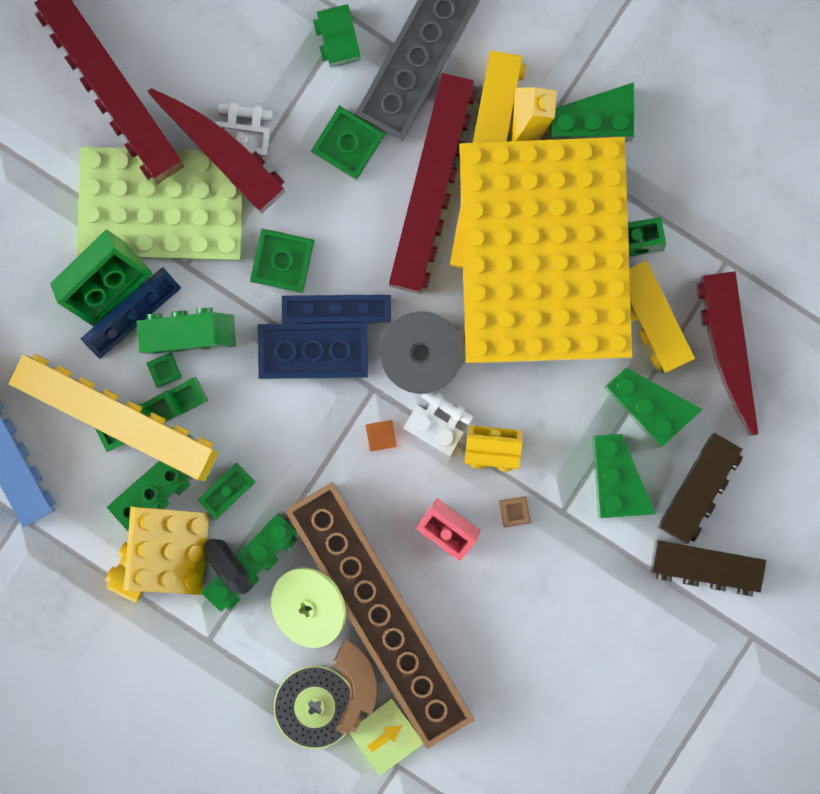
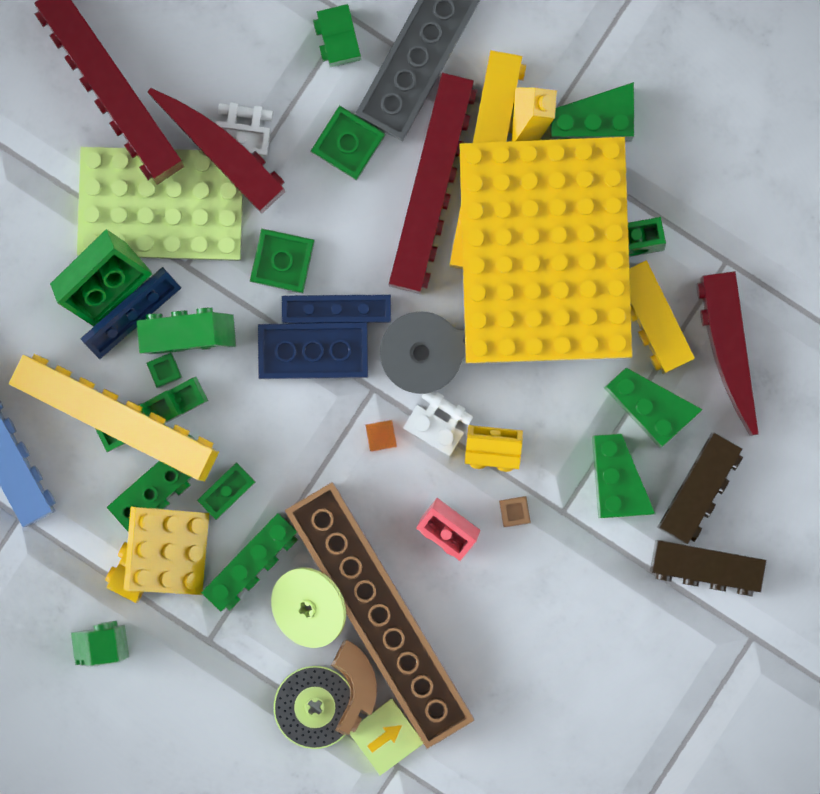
black piece [204,539,252,594] -> none
none -> green wedge [71,621,129,666]

